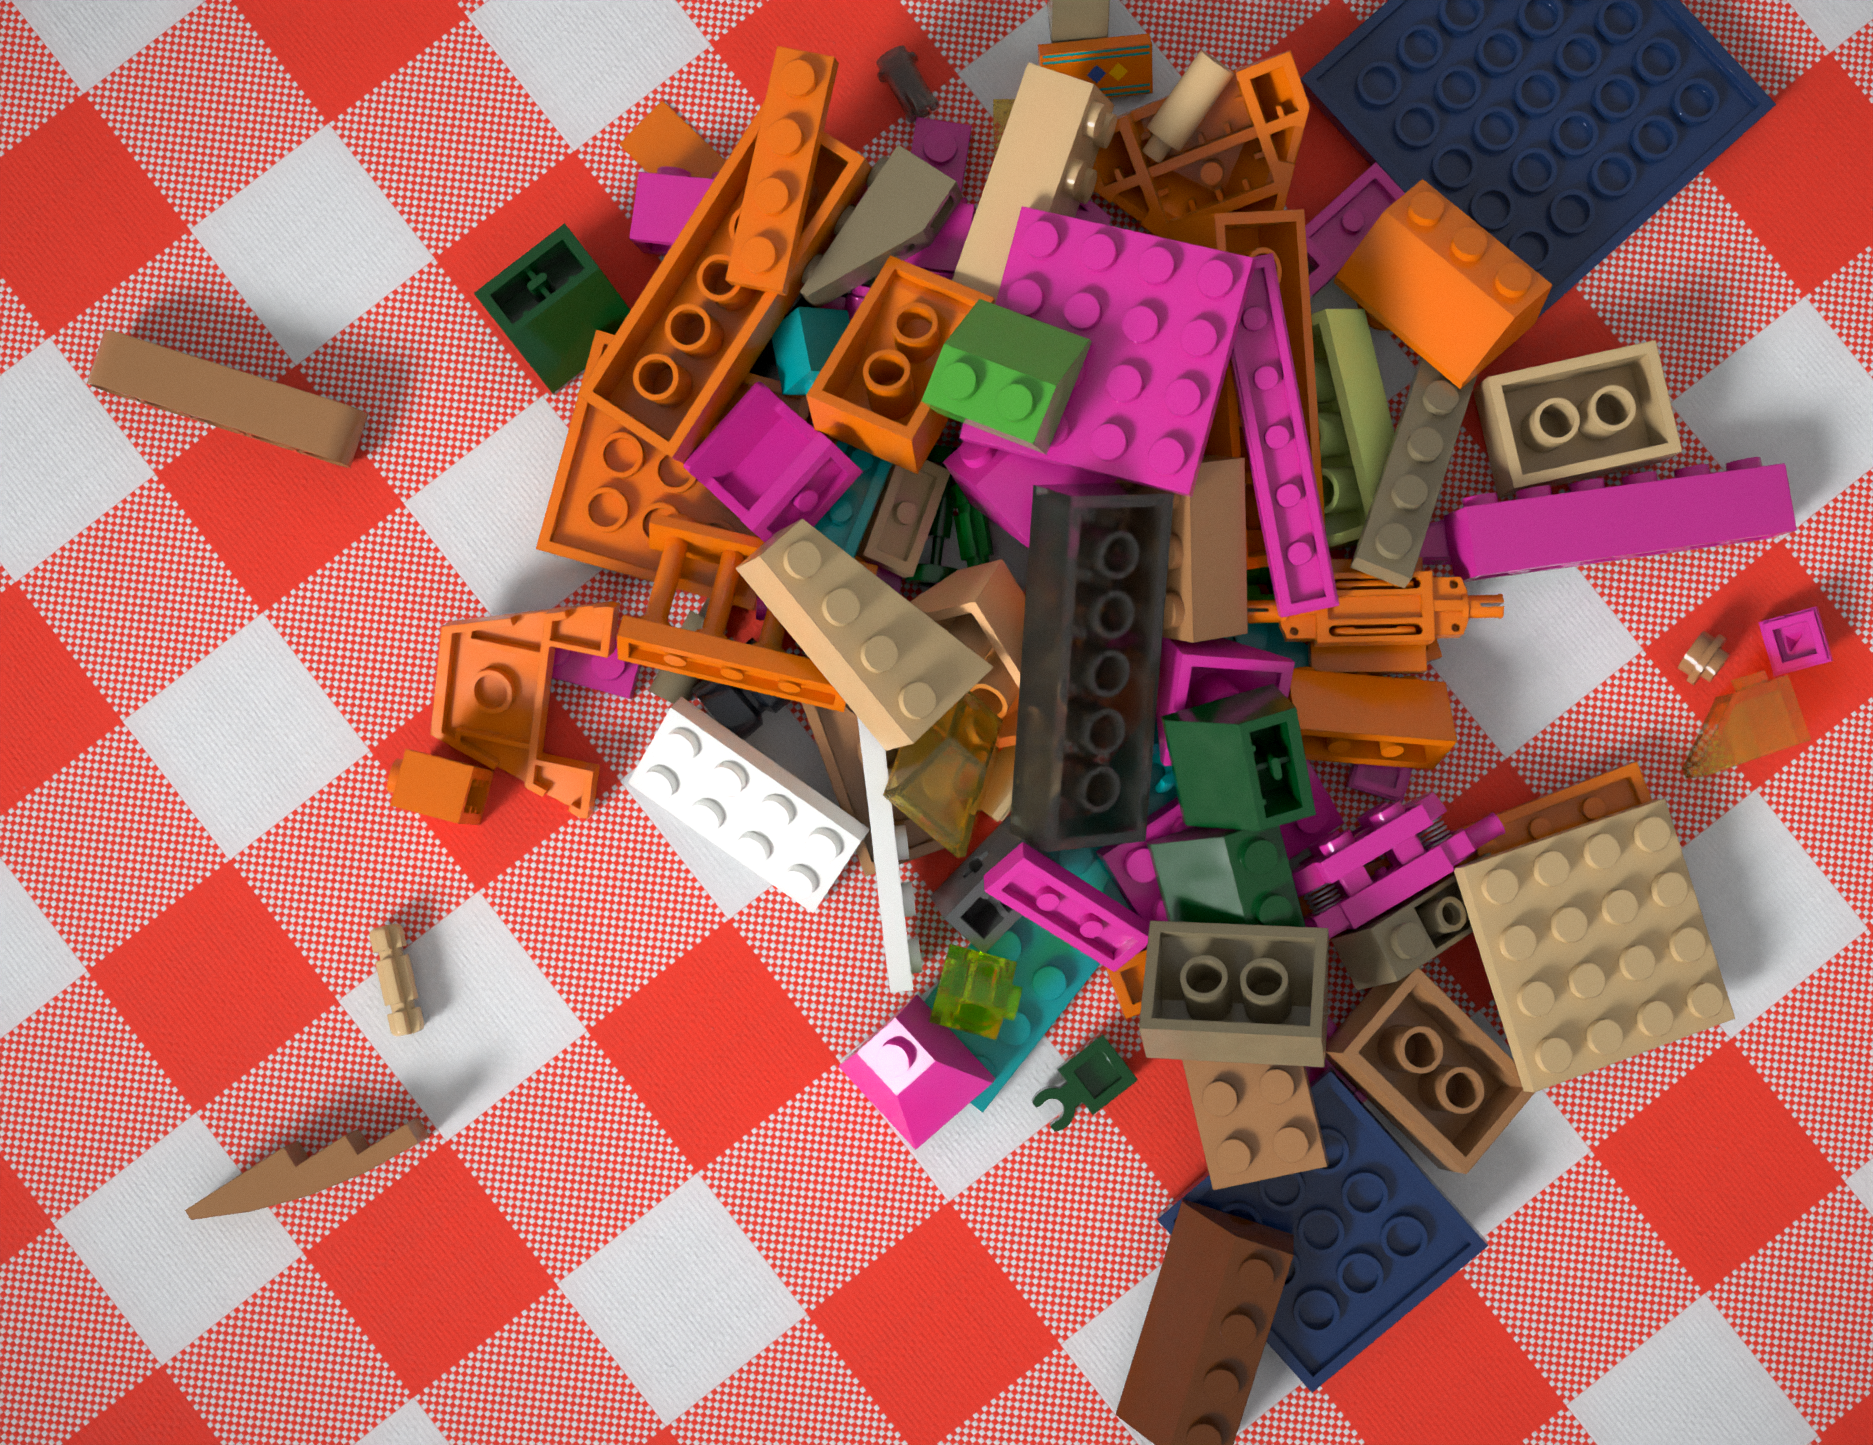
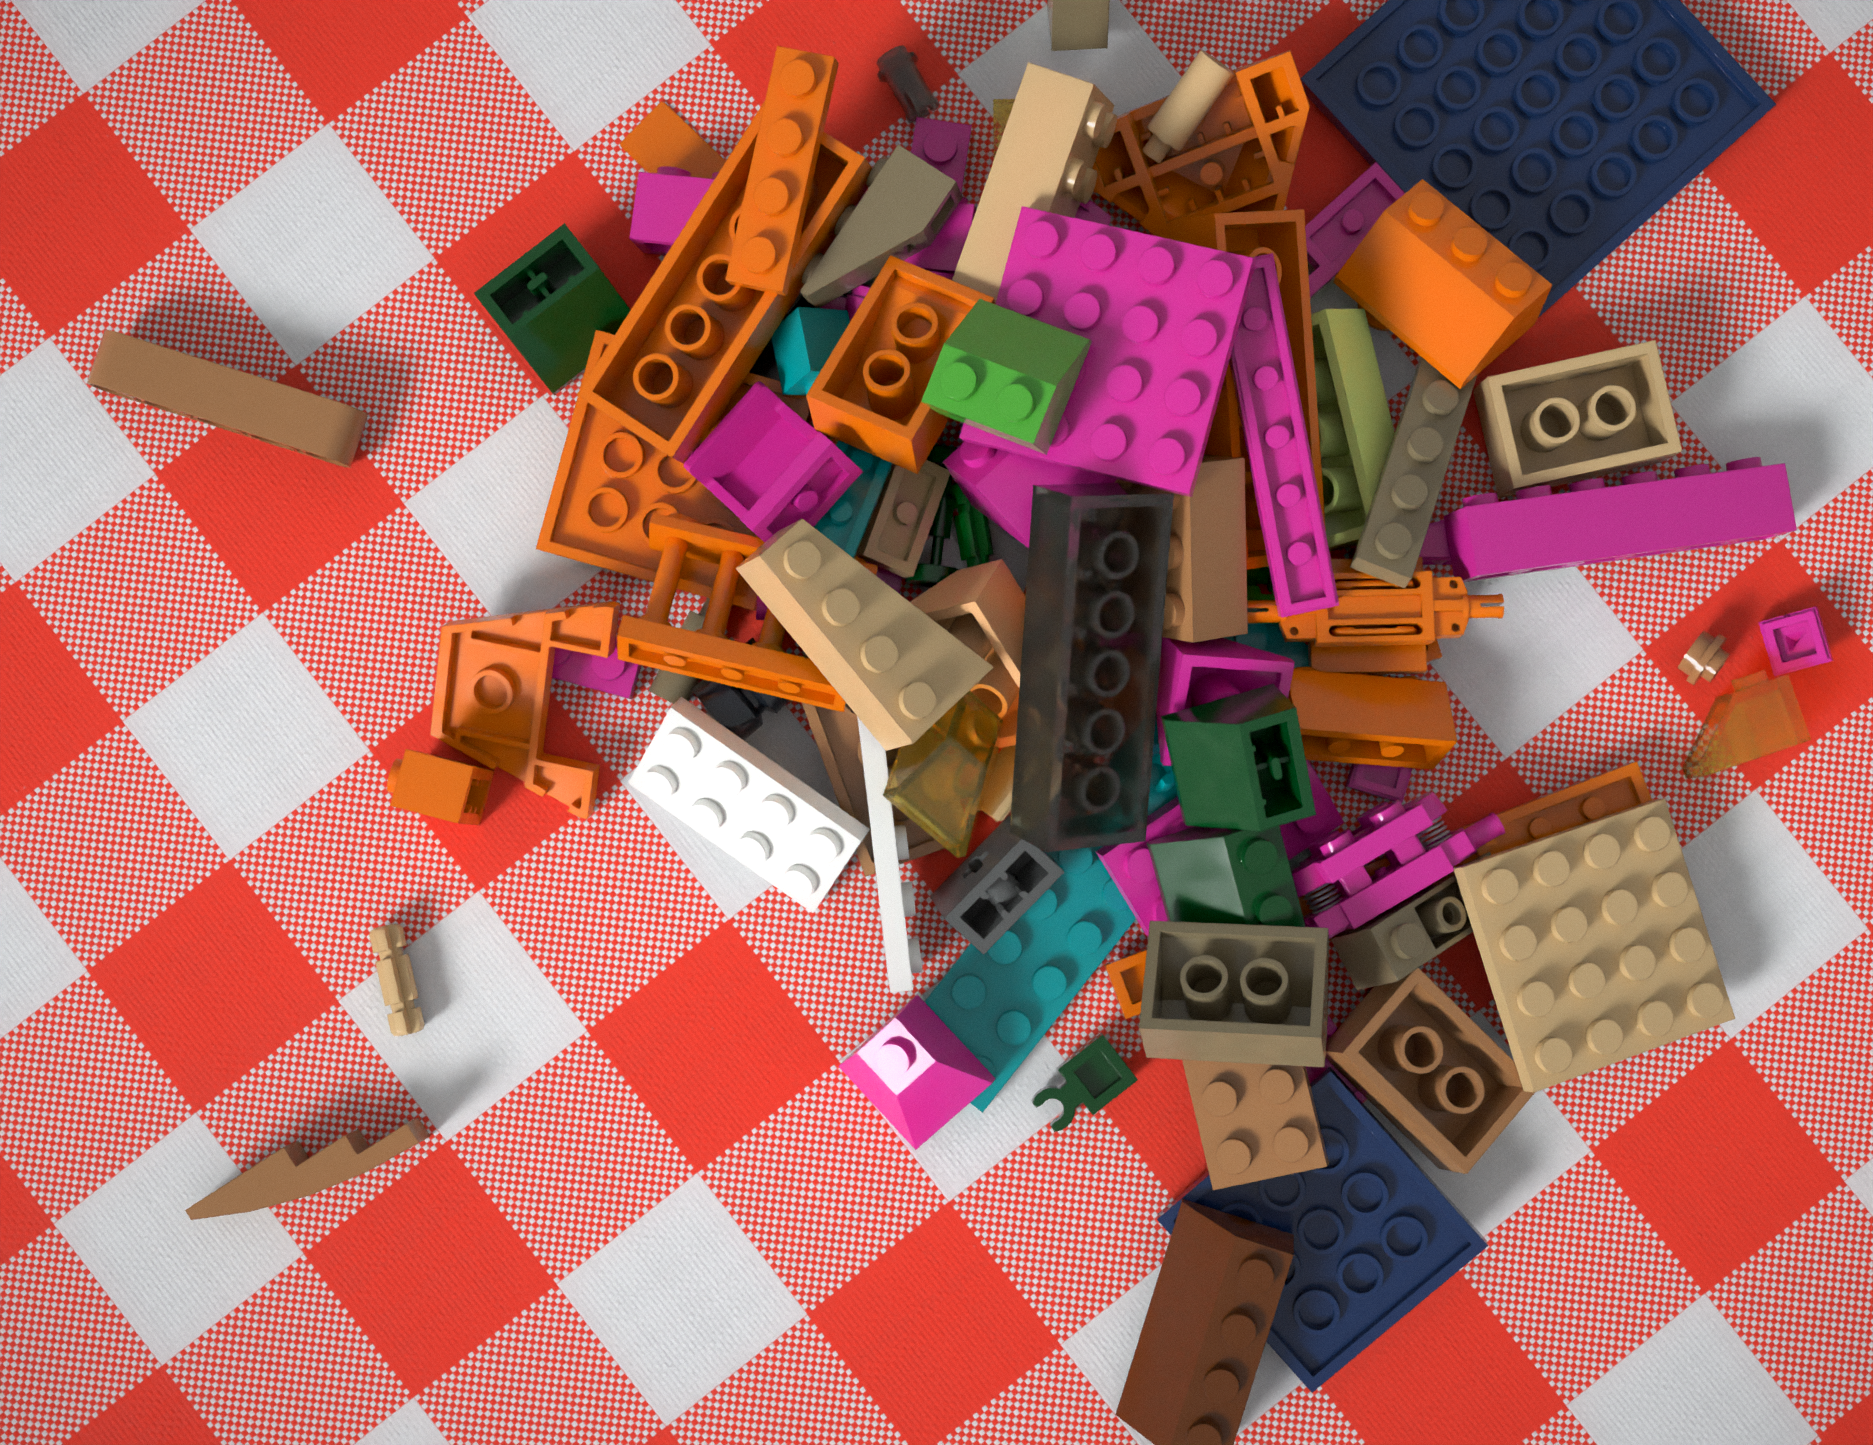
clear neon green brick [929,944,1023,1040] -> none
dark pink plate [984,842,1150,972] -> none
orange tile [1038,33,1153,98] -> none

